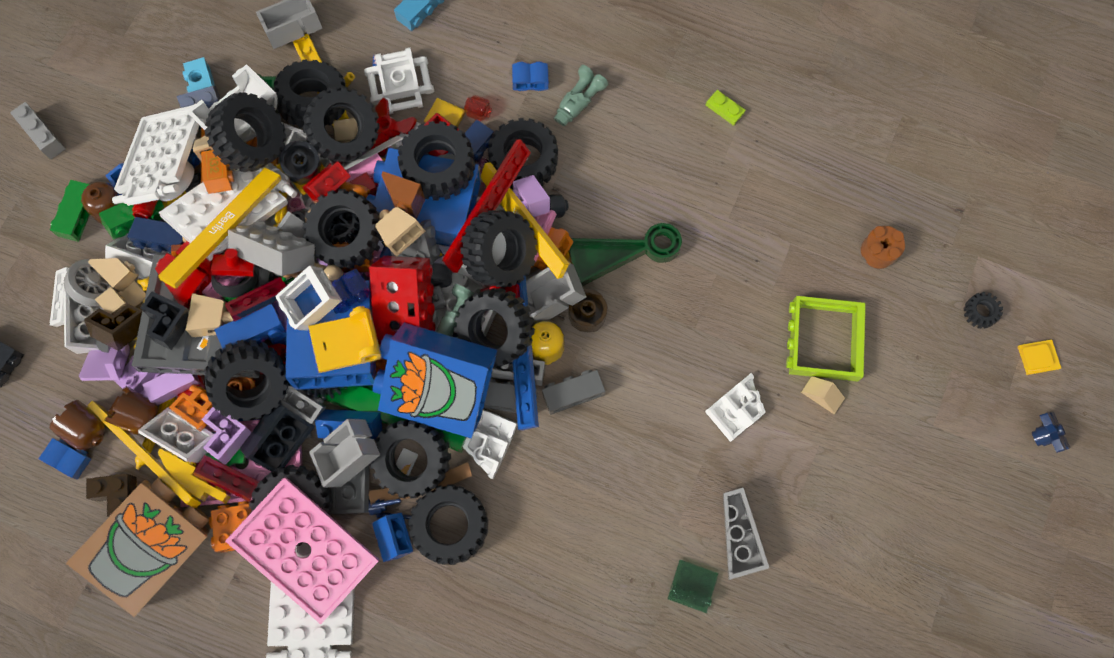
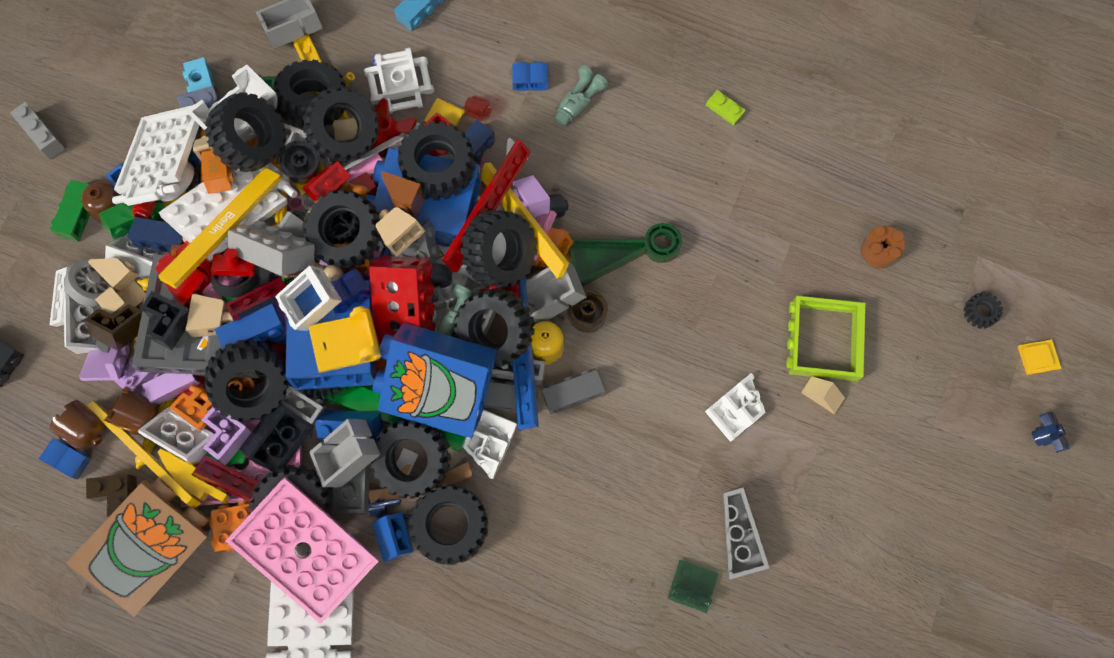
black tyre [488,118,558,190] -> none

